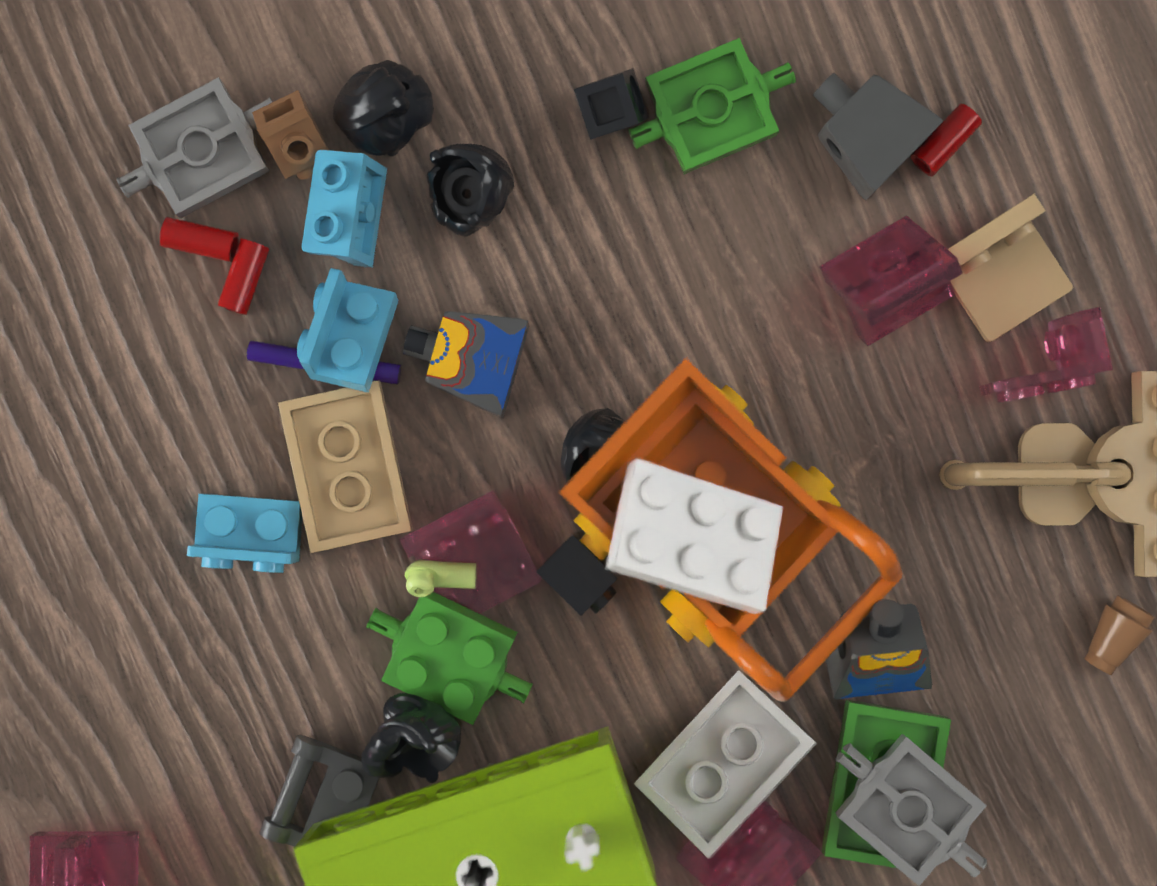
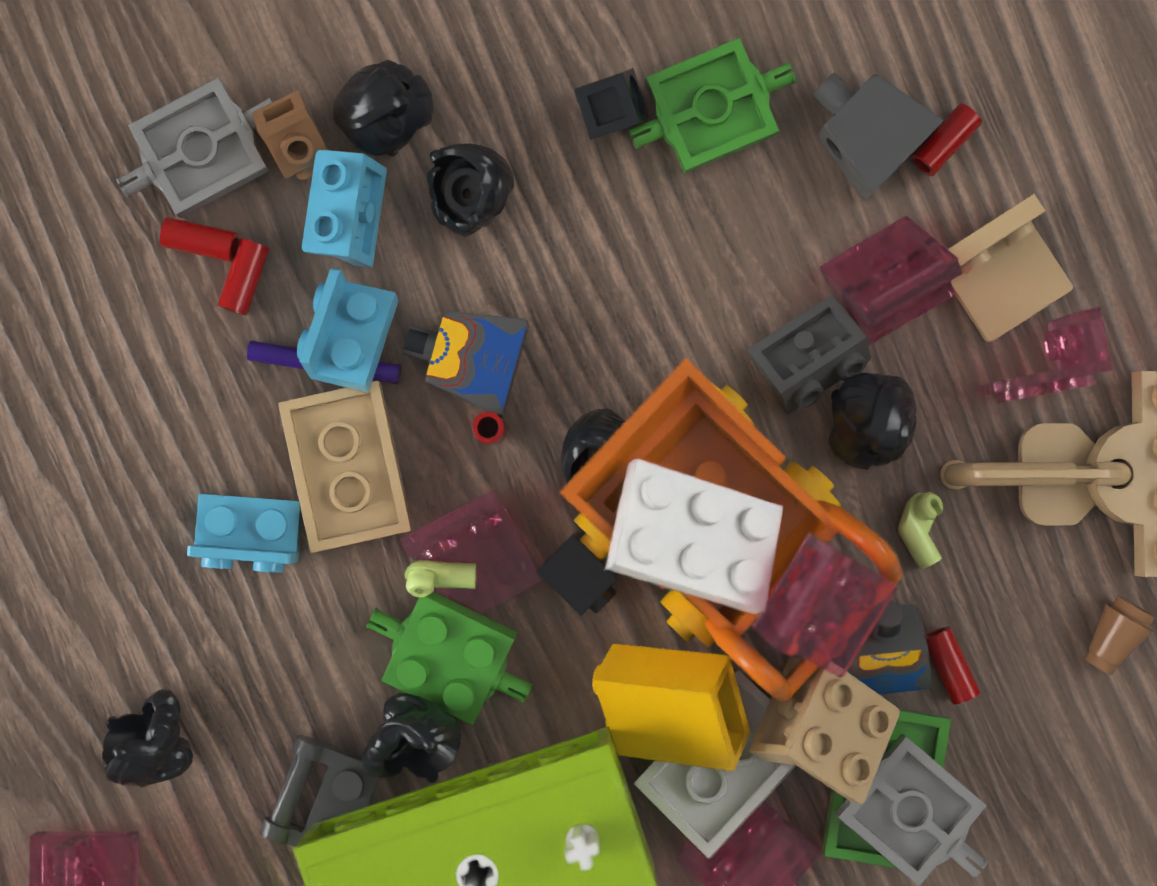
none -> black hair [102,689,193,787]
none -> red axle [472,412,507,445]
none -> yellow brick [592,644,751,772]
none -> dark grey bracket [747,294,871,414]
none -> tan bracket [749,658,900,804]
none -> clear pink bracket [752,533,897,677]
none -> black hair [828,373,917,470]
none -> yellowish green arm [898,492,943,570]
none -> red axle [925,626,981,705]

